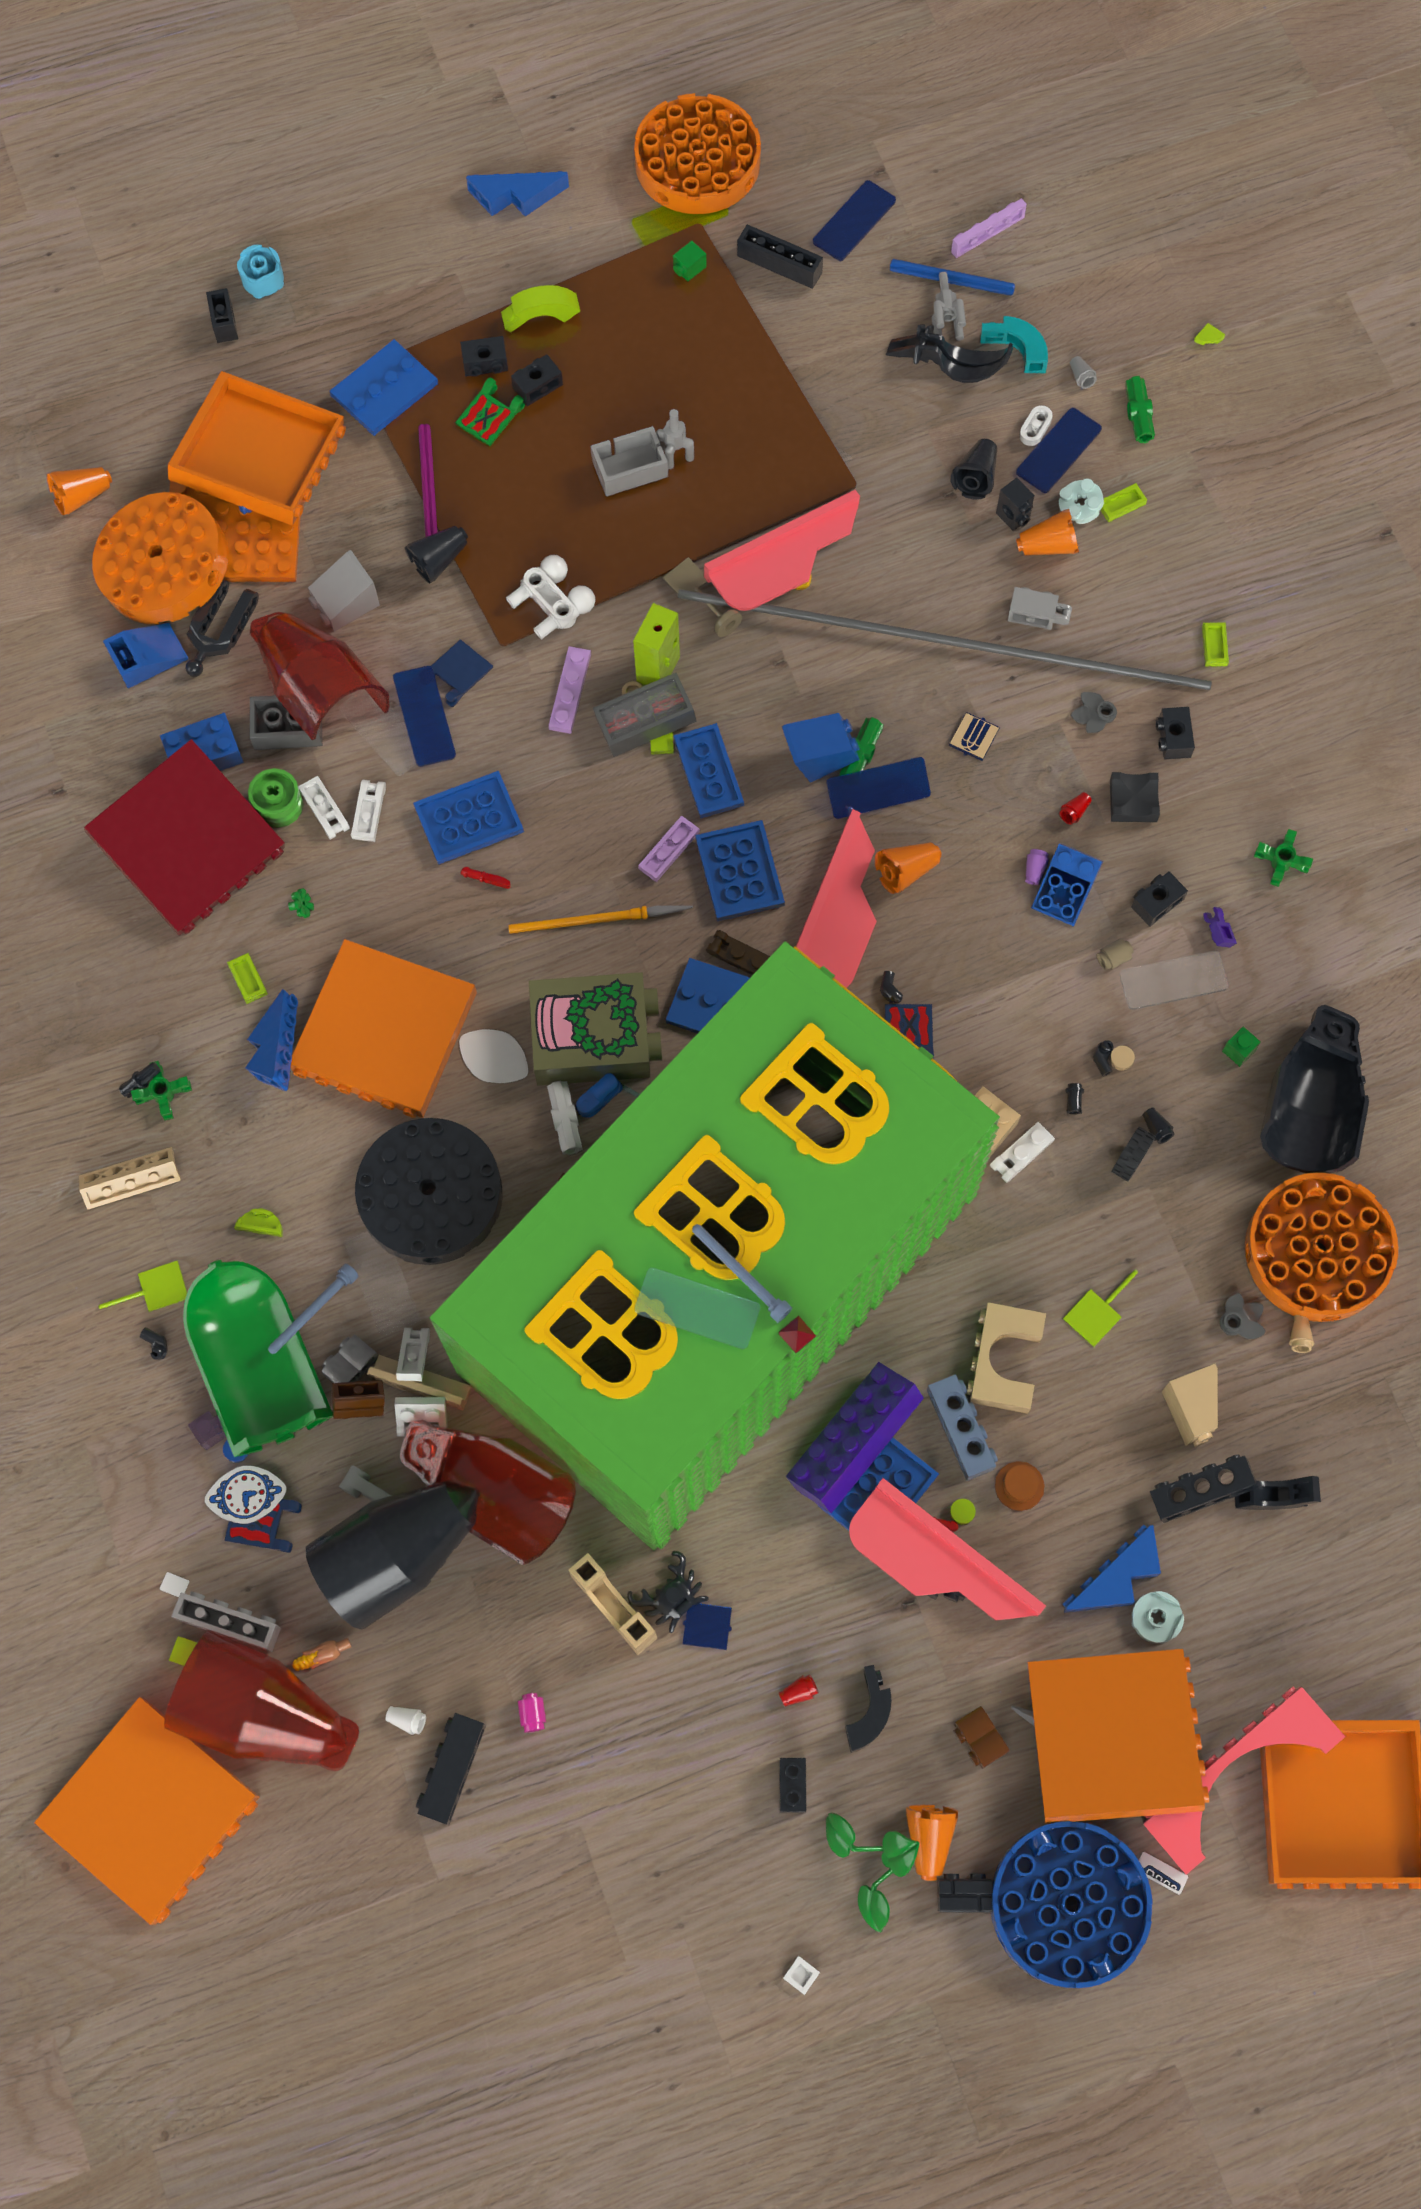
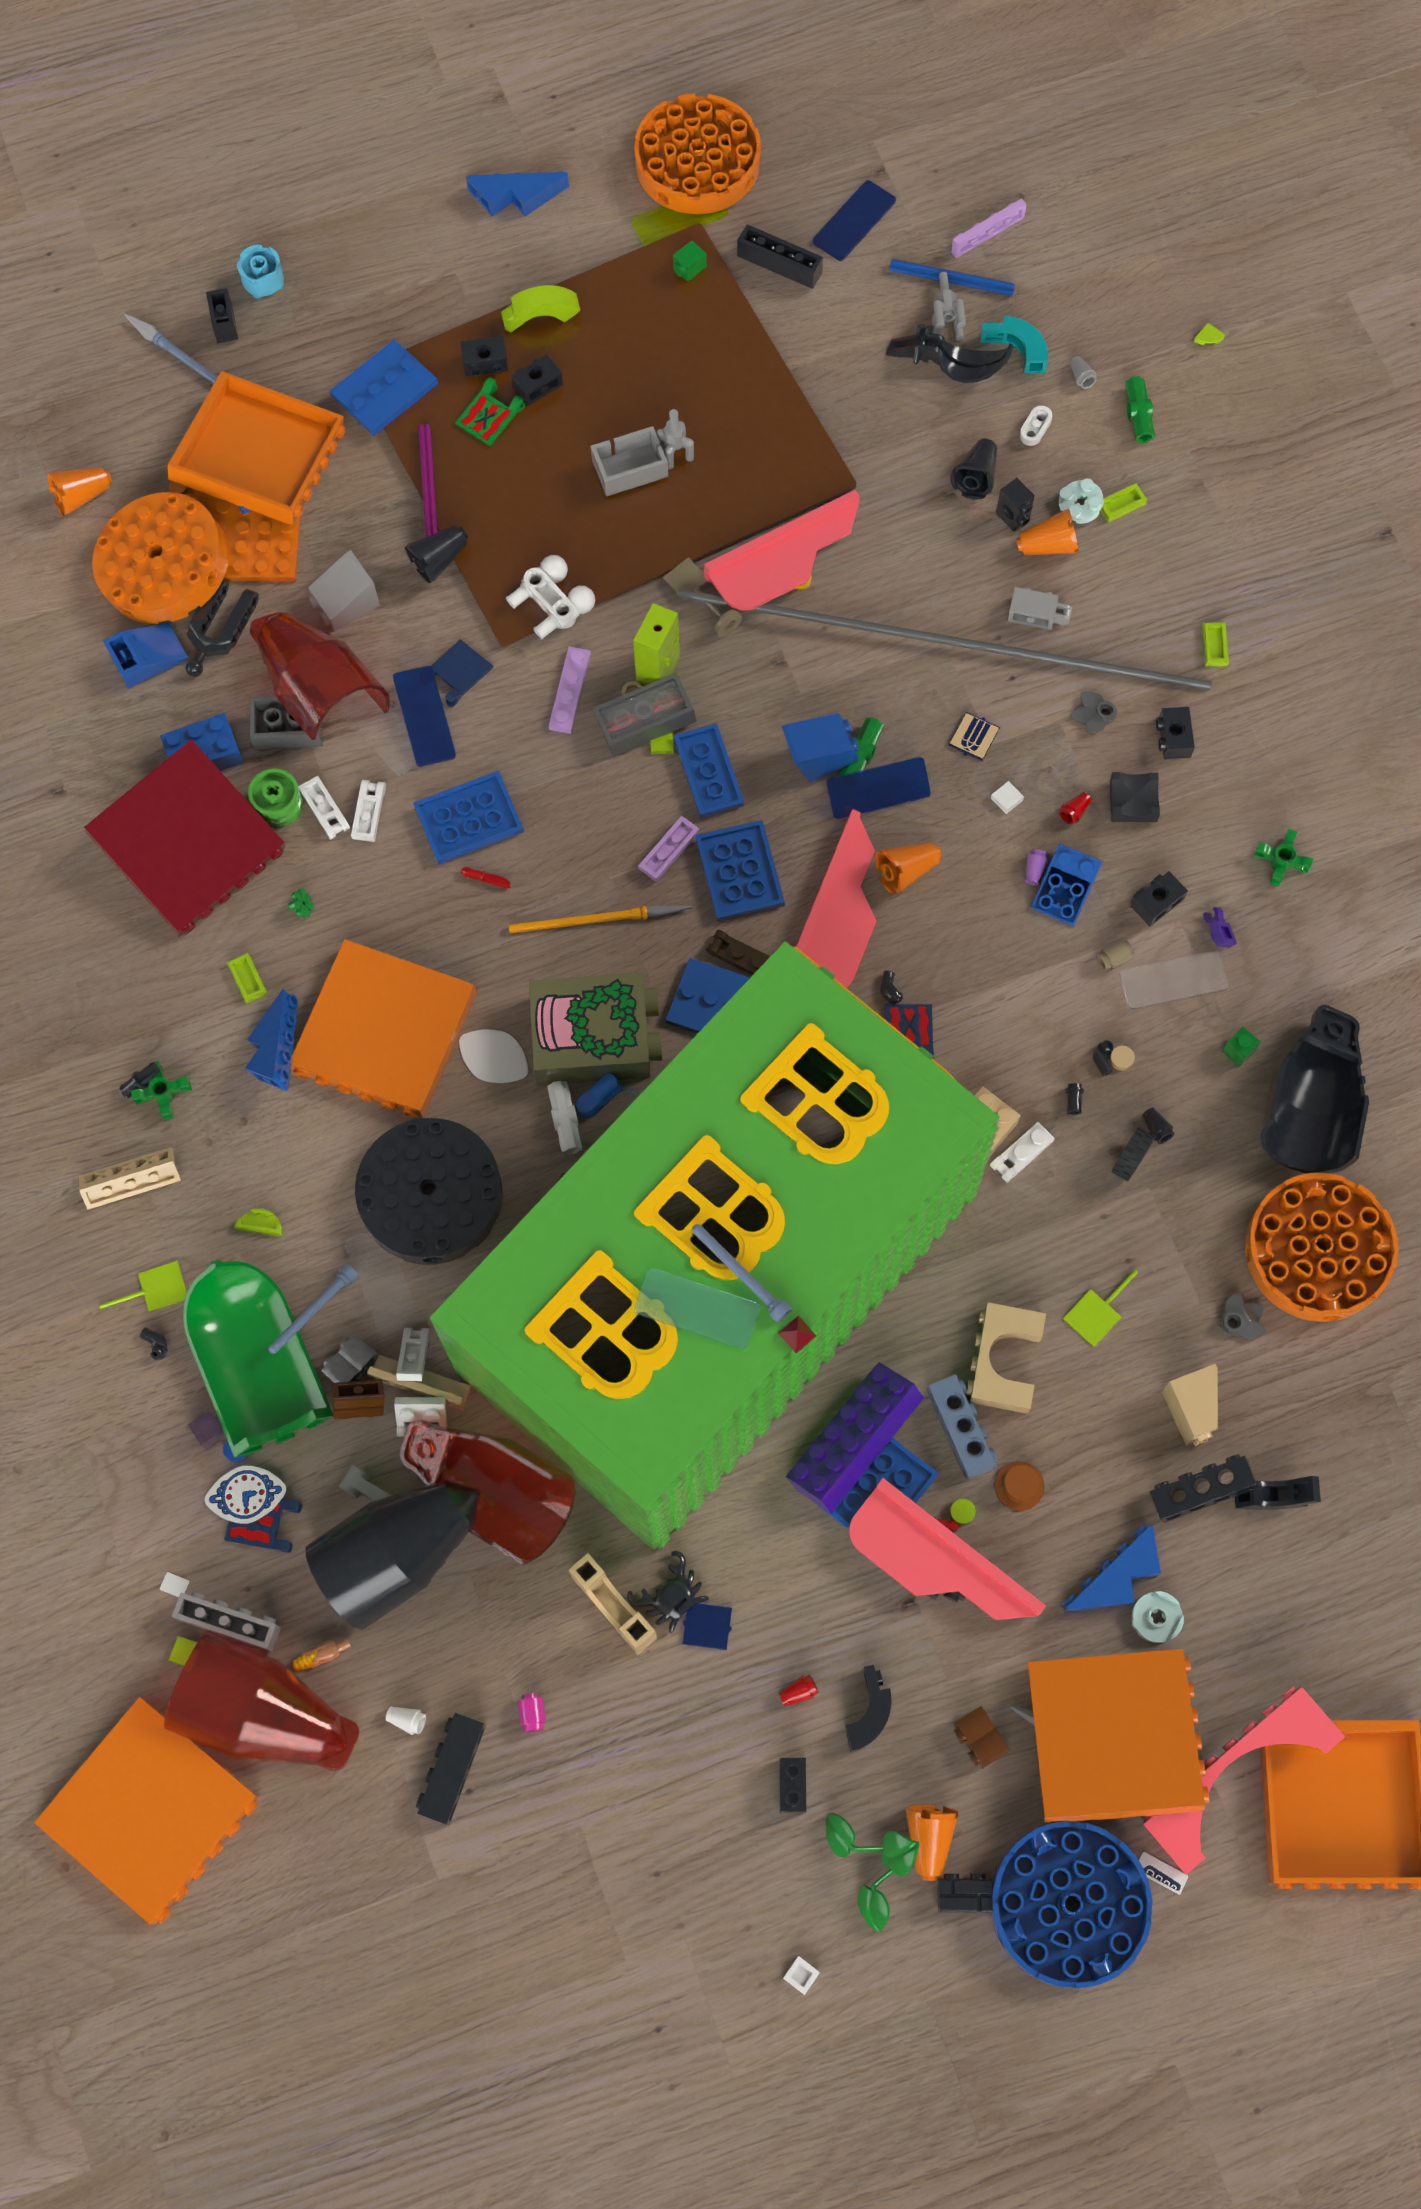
clear blue piece [1016,408,1102,493] -> none
tan cone [1289,1315,1314,1353] -> none
none -> sand blue piece [125,314,218,385]
none -> white tile [991,781,1024,814]

